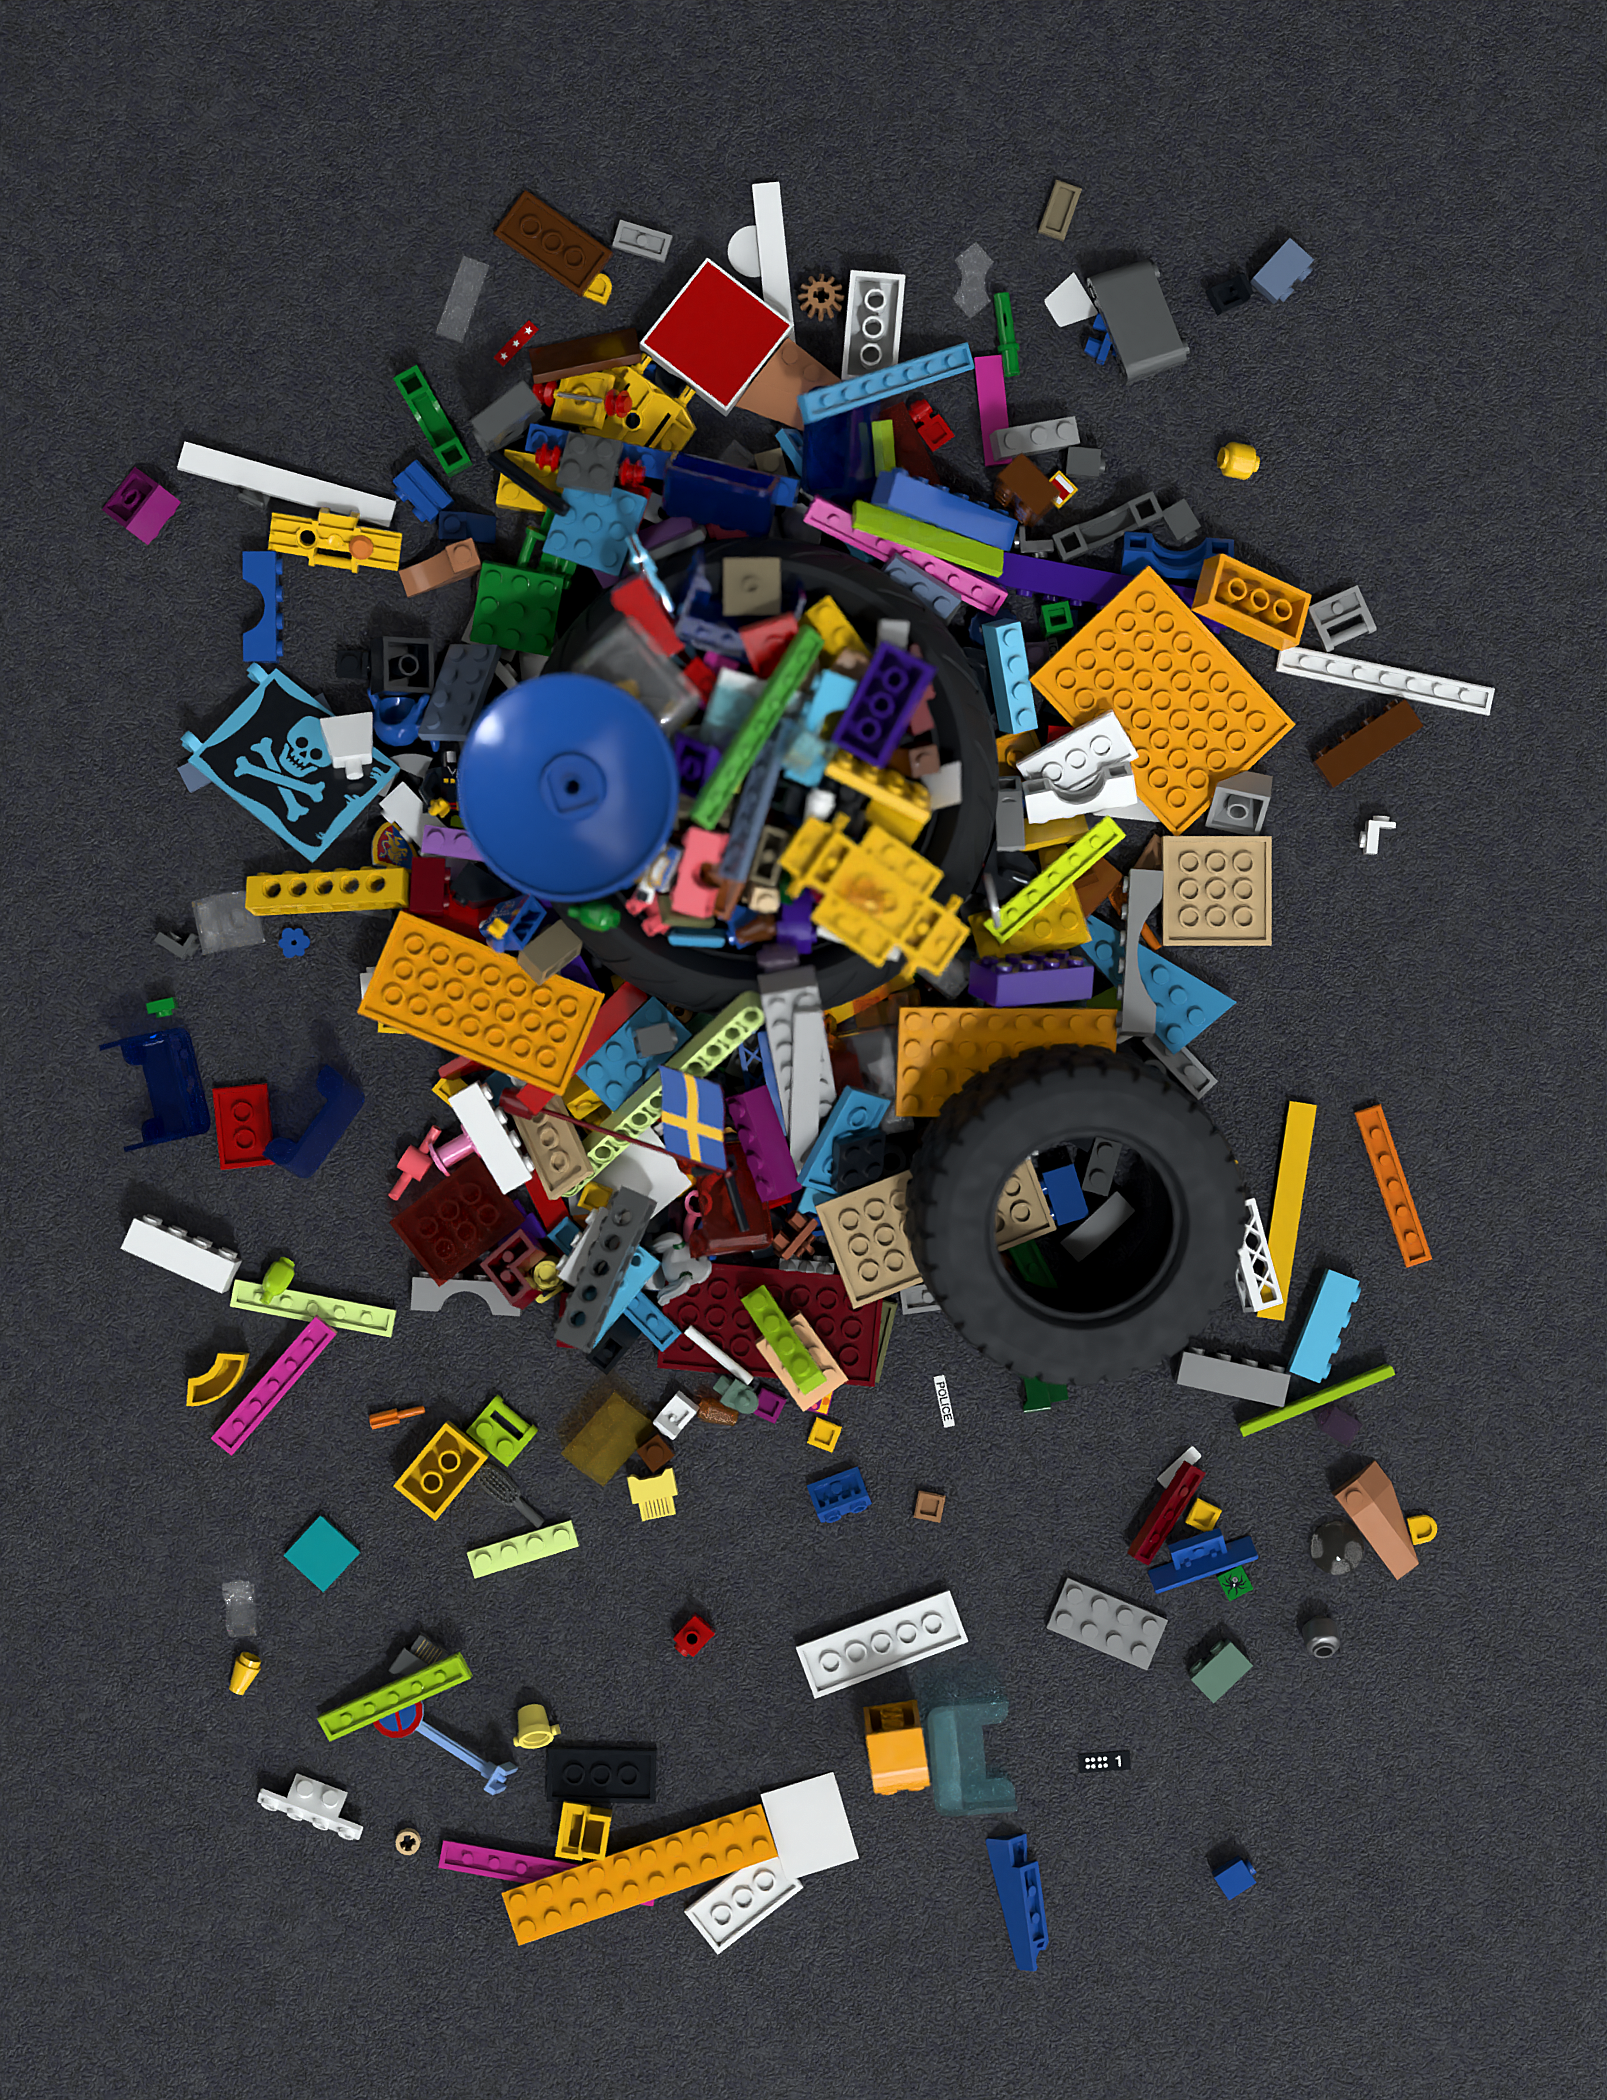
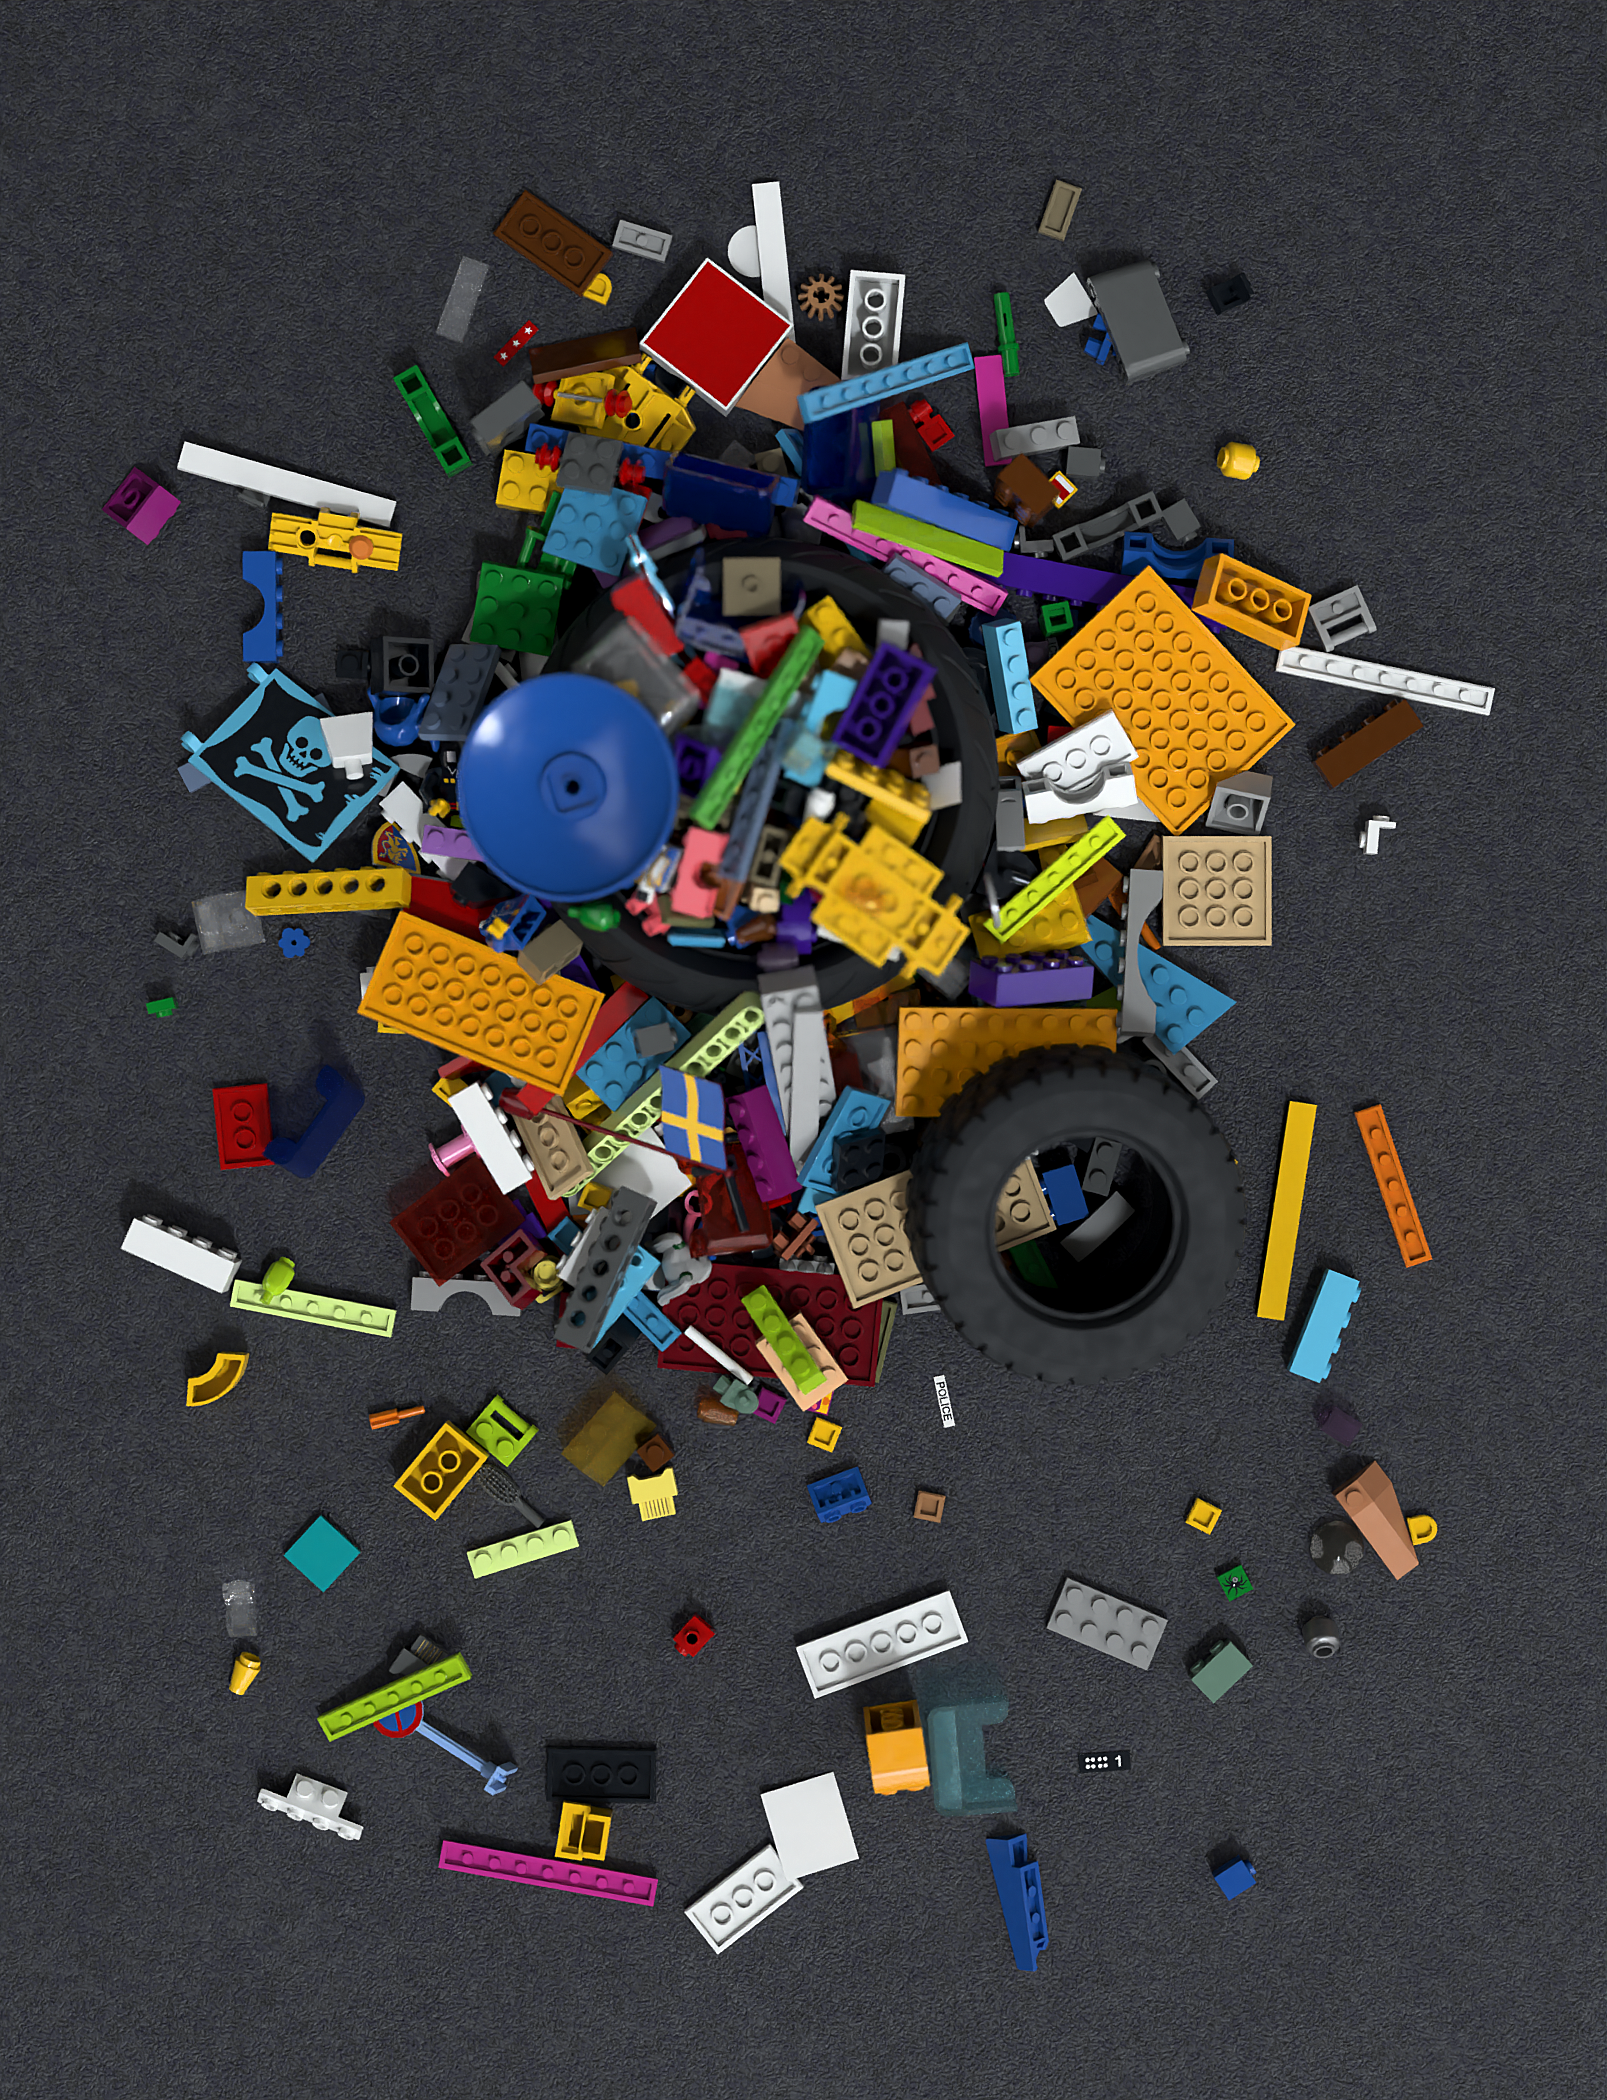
clear blue windscreen [99,1027,211,1152] -> none
dark pink plate [211,1315,337,1456] -> none
coral piece [389,1125,442,1201] -> none
blue brick [392,459,455,524] -> none
tan bush [396,1828,421,1855] -> none
nougat arch [399,538,483,598] -> none
dark red brick [410,857,451,918] -> none
dark blue slope [438,511,497,544] -> none
black axle [487,451,571,517] -> none
light orange plate [501,1803,778,1946] -> none
light yellow piece [513,1704,561,1749] -> none
white bracket [653,1391,700,1440] -> none
clear tile [952,242,994,320] -> none
dark green piece [1019,1375,1069,1414] -> none
dark red plate [1127,1460,1206,1566] -> none
blue bracket [1148,1528,1258,1594] -> none
white sticker [1157,1446,1201,1489] -> none
light grey brick [1174,1346,1291,1407] -> none
white fence [1234,1198,1284,1313] -> none
lime tile [1237,1363,1395,1437] -> none
sand blue brick [1250,238,1314,304] -> none

